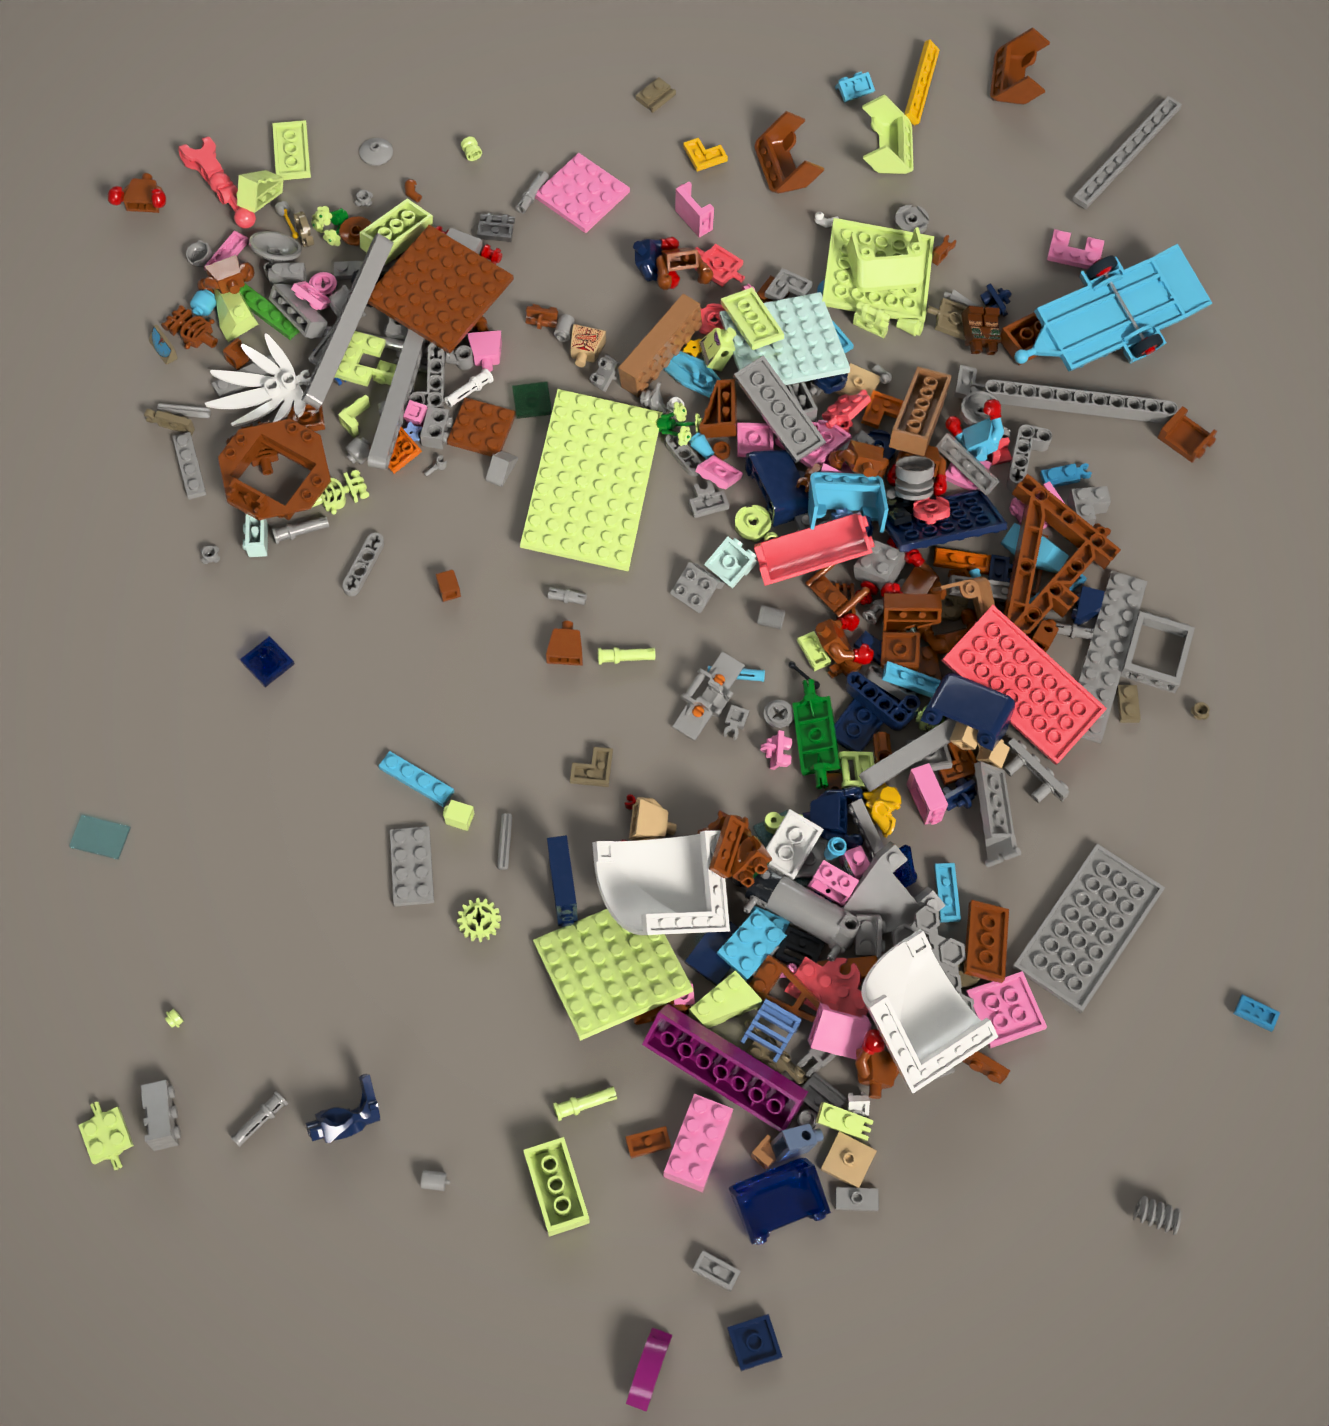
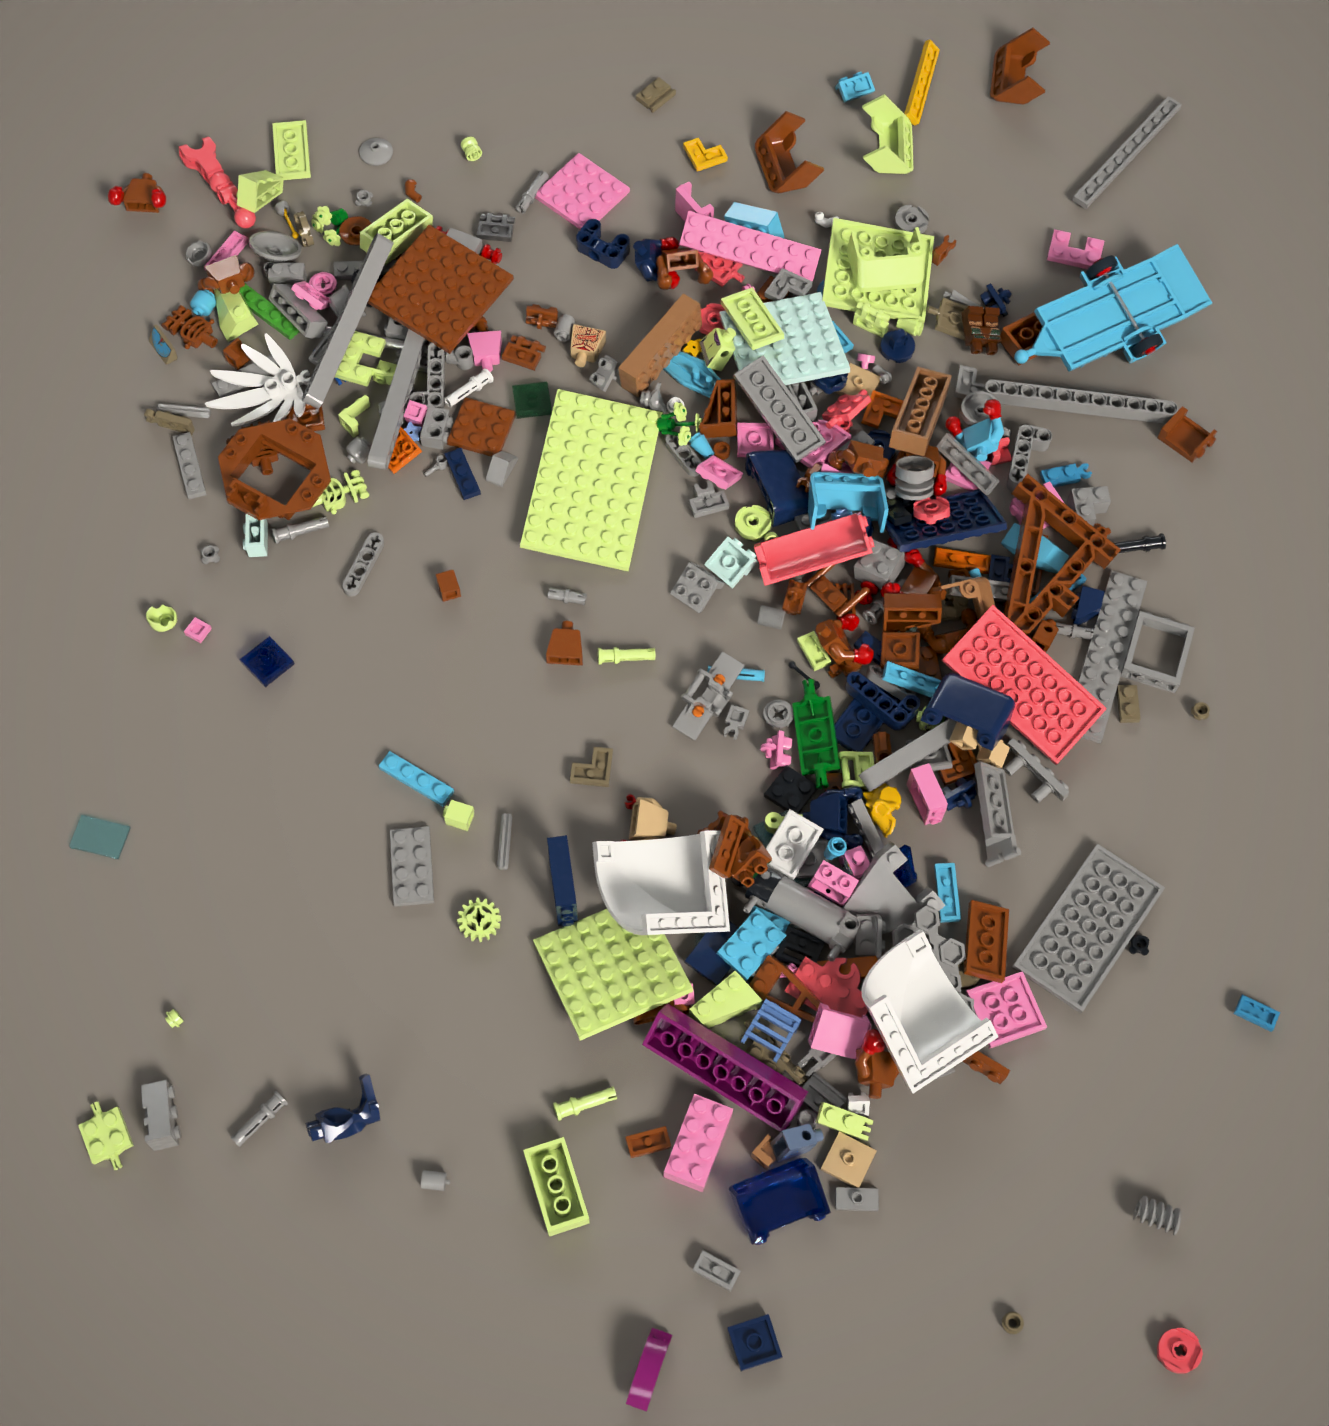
none -> yellowish green hair [146,604,178,632]
none -> bright pink plate [184,617,212,643]
none -> dark blue plate [444,448,481,500]
none -> dark orange plate [502,335,546,371]
none -> dark blue beam [576,219,630,269]
none -> bright pink plate [679,211,821,282]
none -> medium azure wedge [724,202,784,238]
none -> black plate [764,765,818,814]
none -> dark orange hips [782,579,808,615]
none -> bright pink tile [857,353,875,369]
none -> dark blue tile [880,329,915,363]
none -> dark tan plate [1002,1312,1024,1334]
none -> black pin [1114,533,1166,553]
none -> black plate [1129,935,1149,956]
none -> coral plate [1157,1328,1203,1374]

